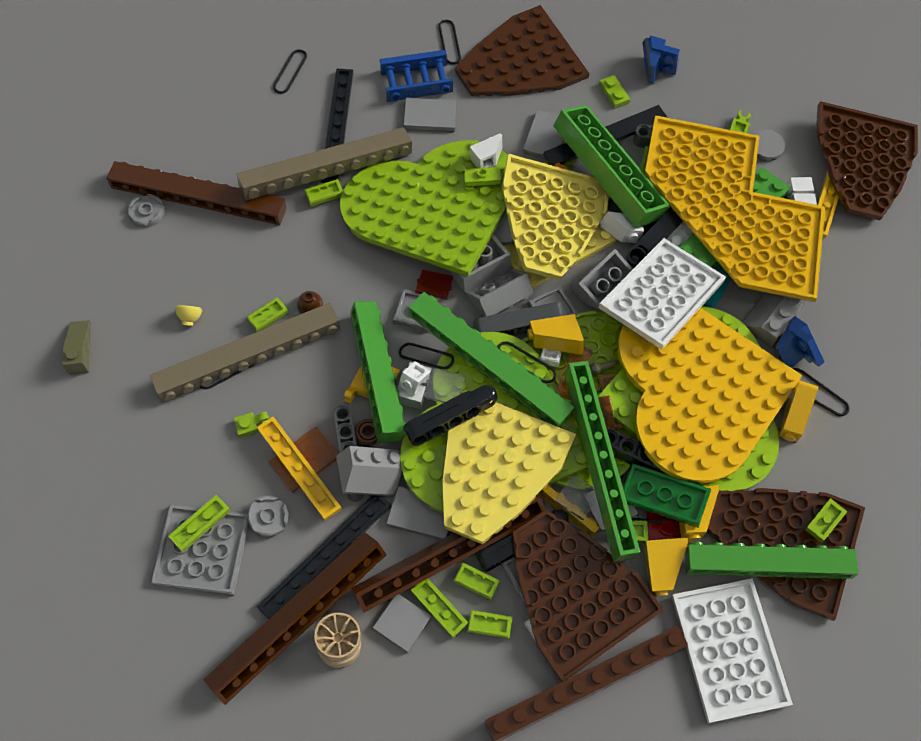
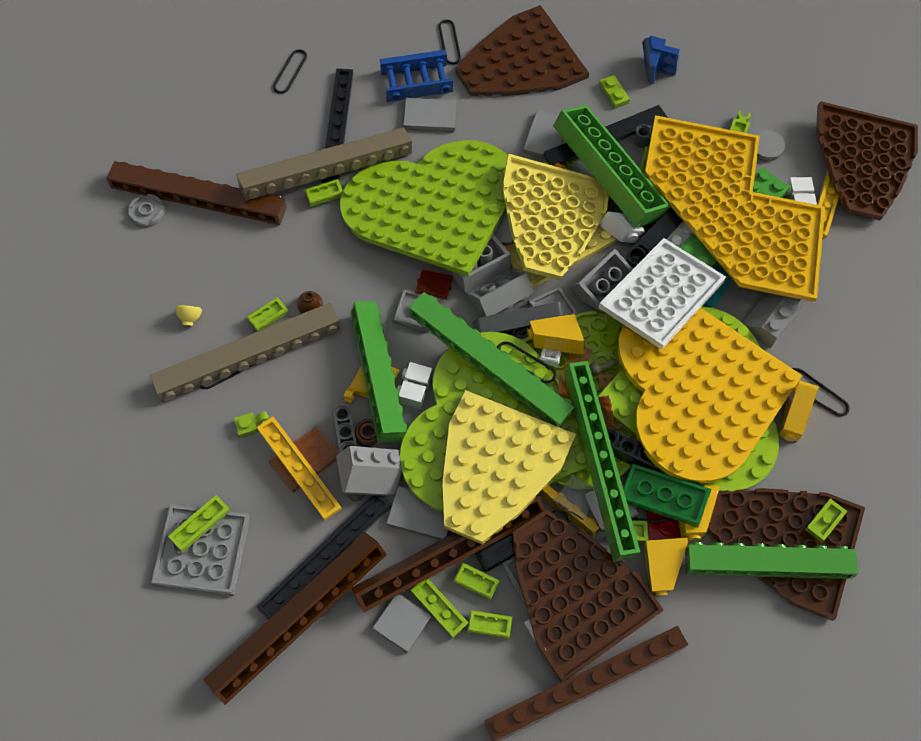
olive slope [62,320,91,374] -> none
light grey tile [247,496,289,537] -> none
tan wheel [314,613,362,668] -> none
white bracket [398,361,431,396] -> none
black piece [399,342,454,370] -> none
black piece [403,385,498,446] -> none
clear piece [423,368,466,403] -> none
lime plate [464,167,501,187] -> none
white slope [470,133,502,168] -> none
white plate [671,578,793,724] -> none
blue piece [776,316,825,368] -> none

